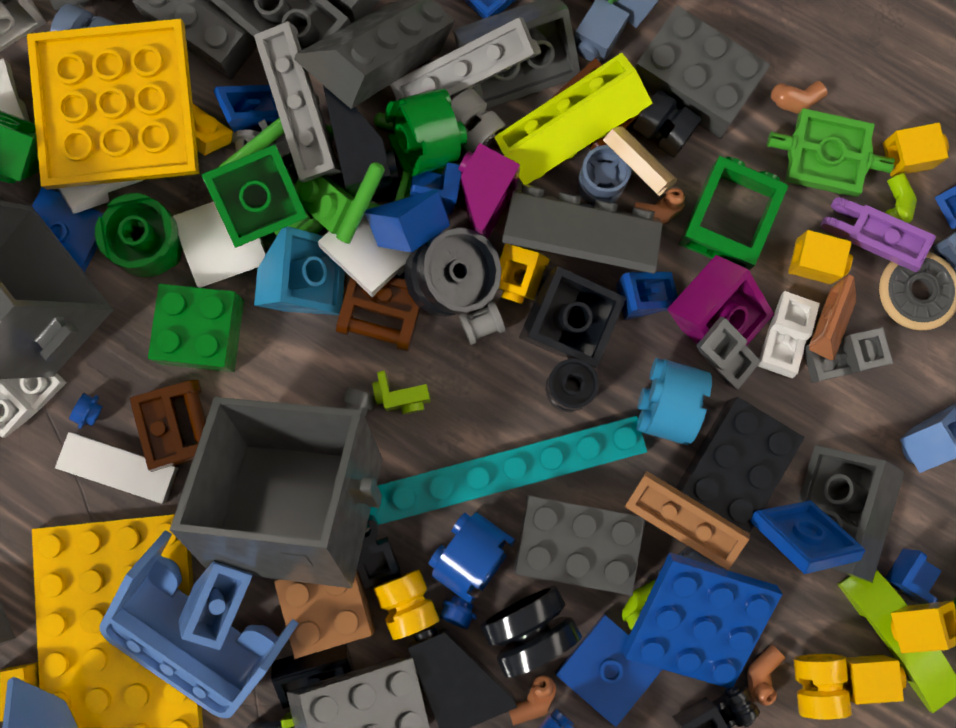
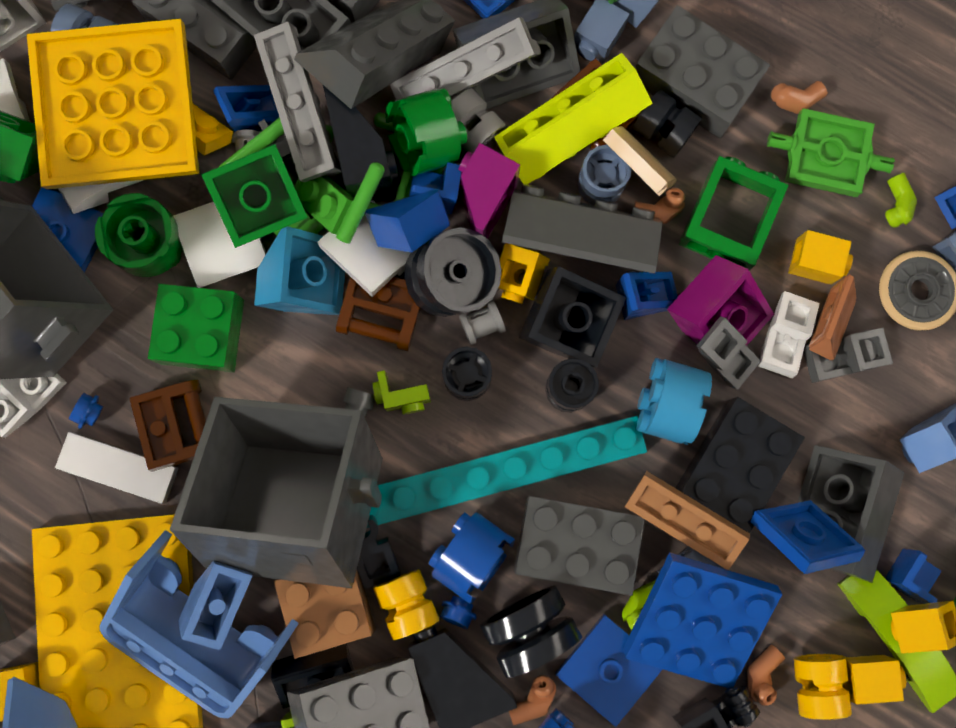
medium lavender hinge [821,197,936,273] -> none
yellow brick [882,122,949,177] -> none
none -> black wheel [442,346,492,401]

